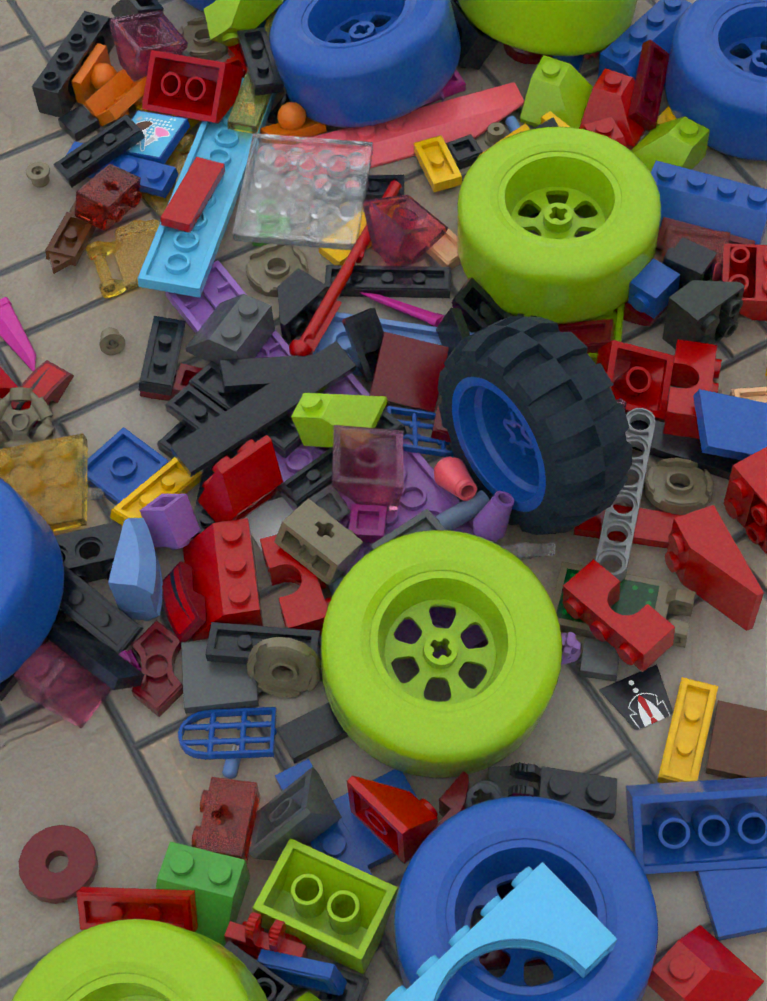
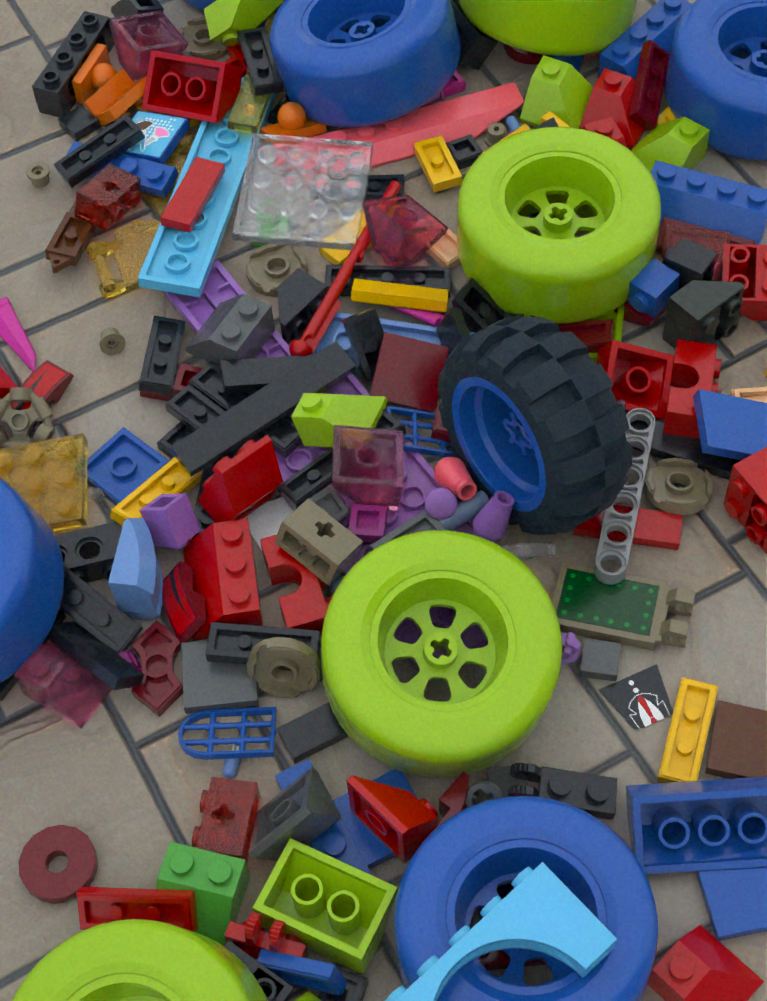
red arch [563,559,675,672] -> none
red slope [665,505,764,631] -> none
none -> yellow tile [351,278,449,313]
none -> medium lavender piece [425,488,457,519]

